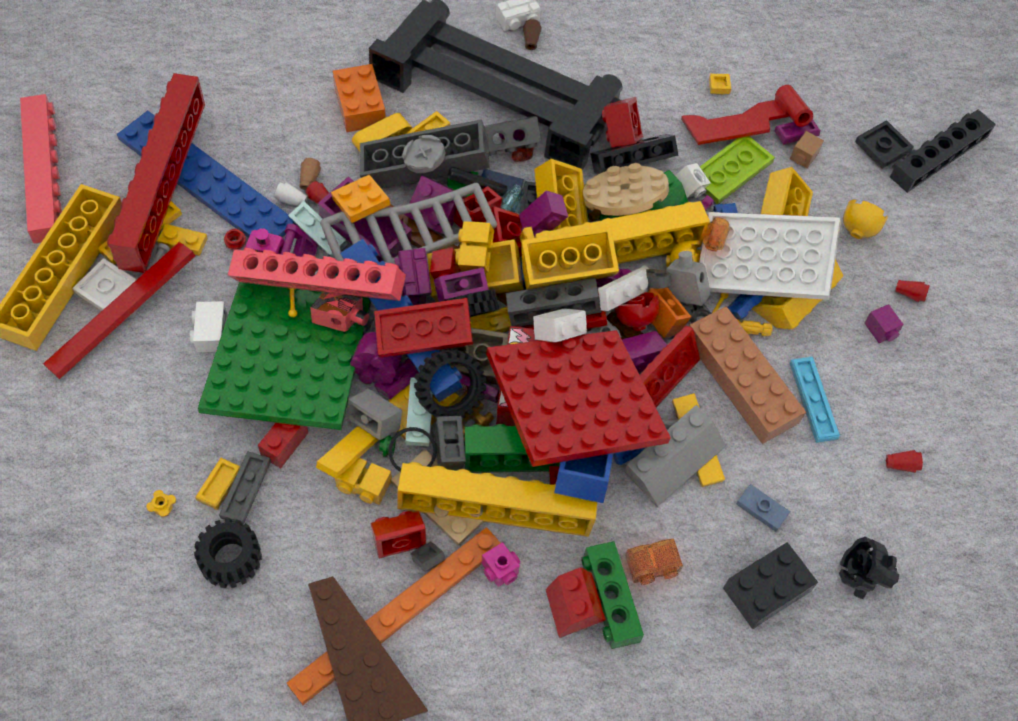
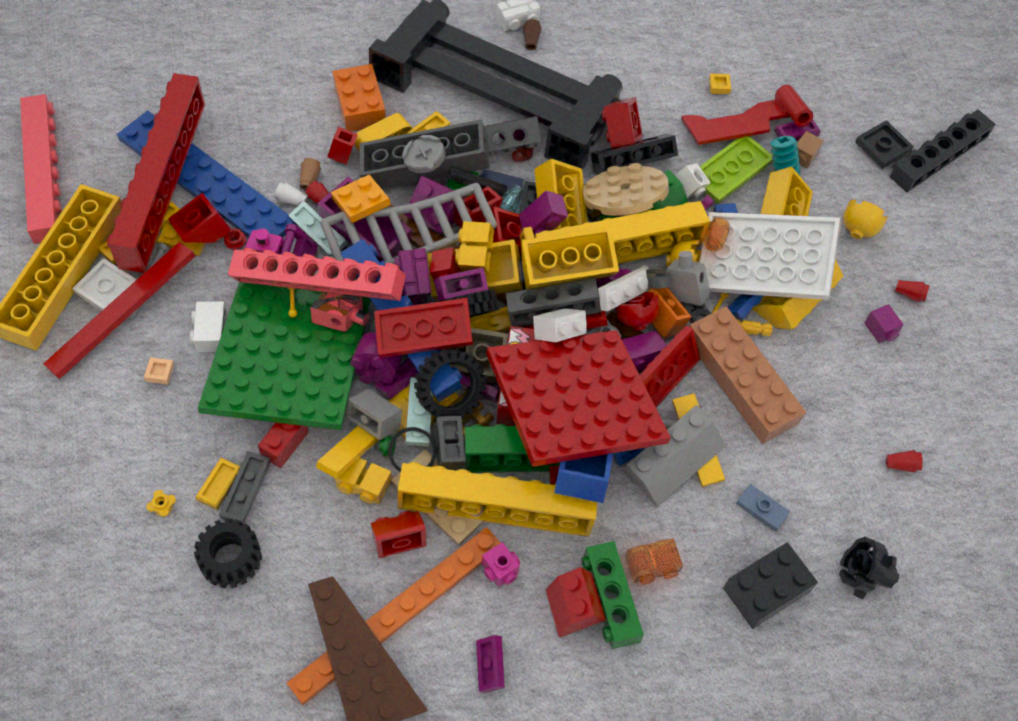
dark grey plate [410,541,445,571] -> none
medium azure tile [790,357,840,443] -> none
none -> light nougat plate [144,357,174,385]
none -> red slope [168,193,231,243]
none -> red brick [327,127,358,165]
none -> magenta plate [476,635,505,693]
none -> teal piece [770,136,801,176]

